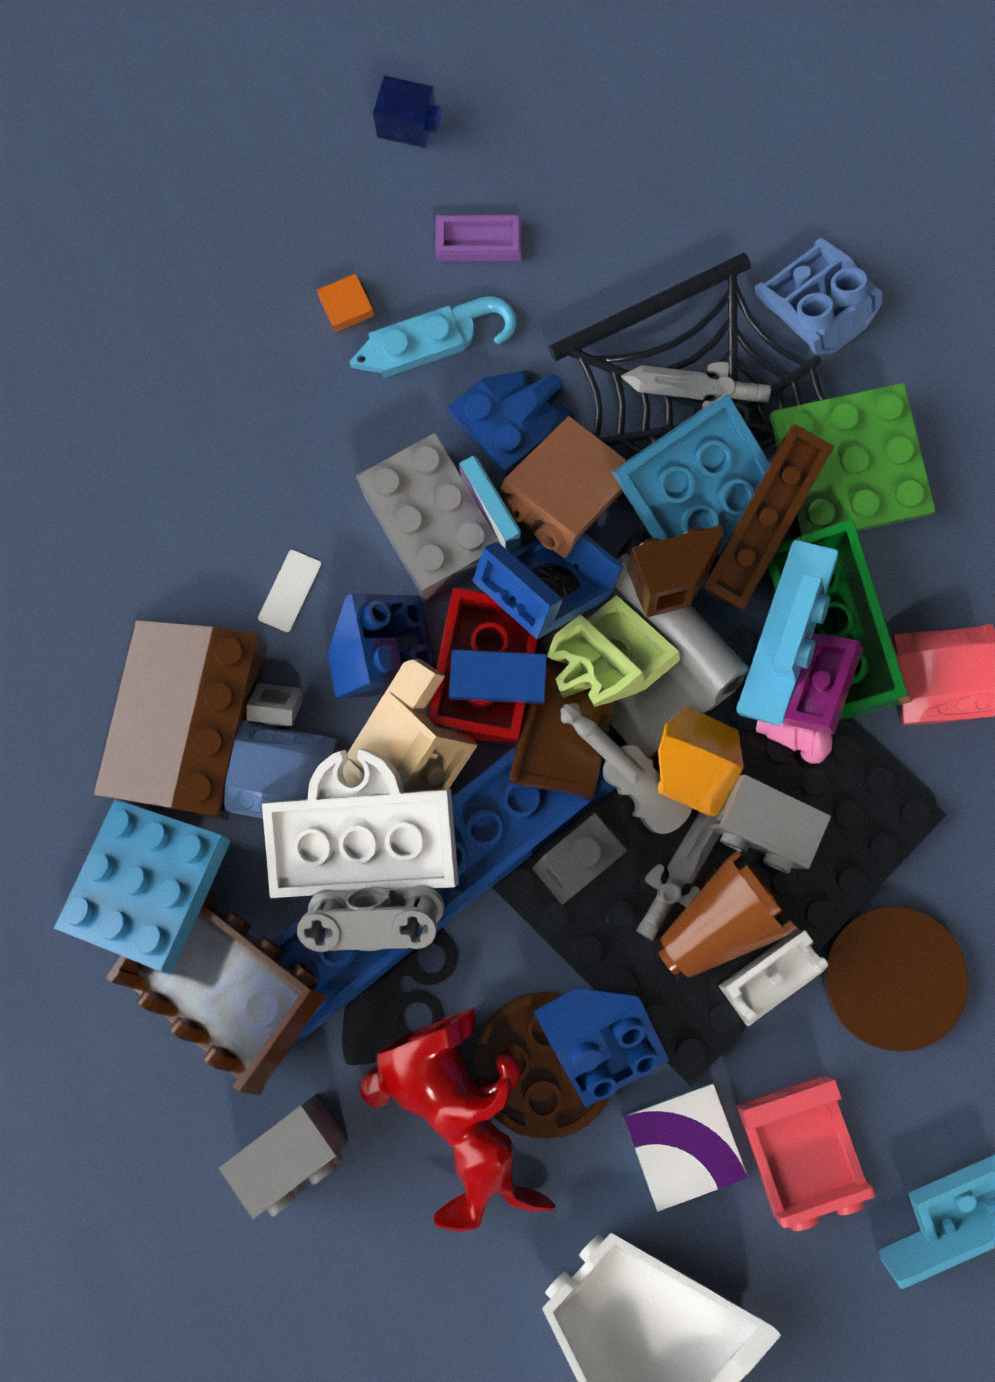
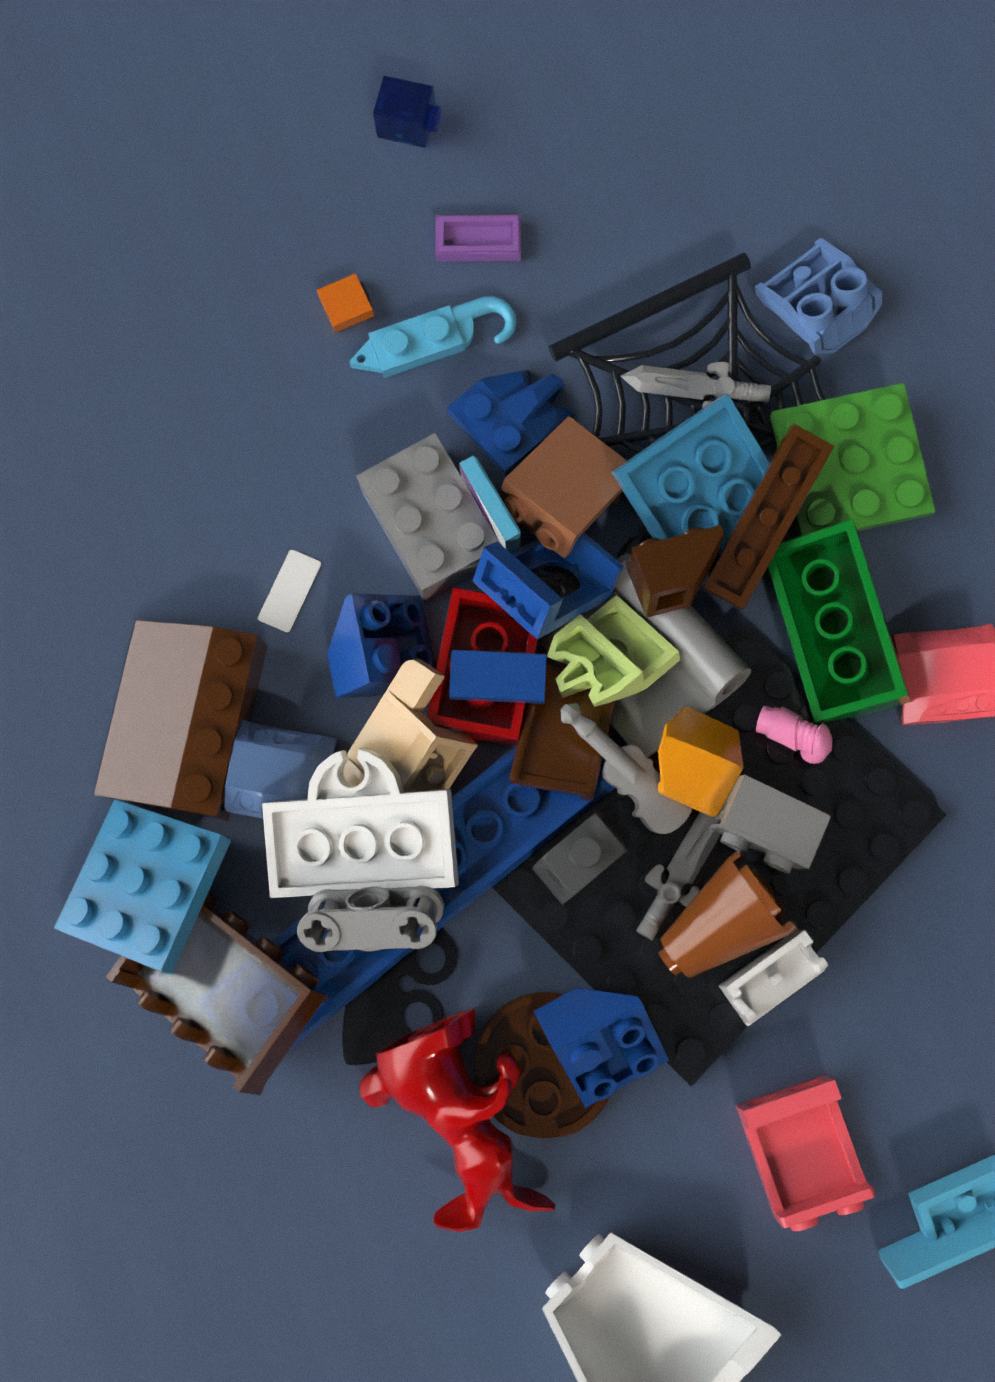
light grey brick [218,1094,348,1219] -> none
light grey plate [247,683,302,727] -> none
tile [622,1082,748,1212] -> none
medium azure bracket [736,540,838,726] -> none
magenta plate [784,633,863,734] -> none
reddish brown tile [822,907,969,1052] -> none

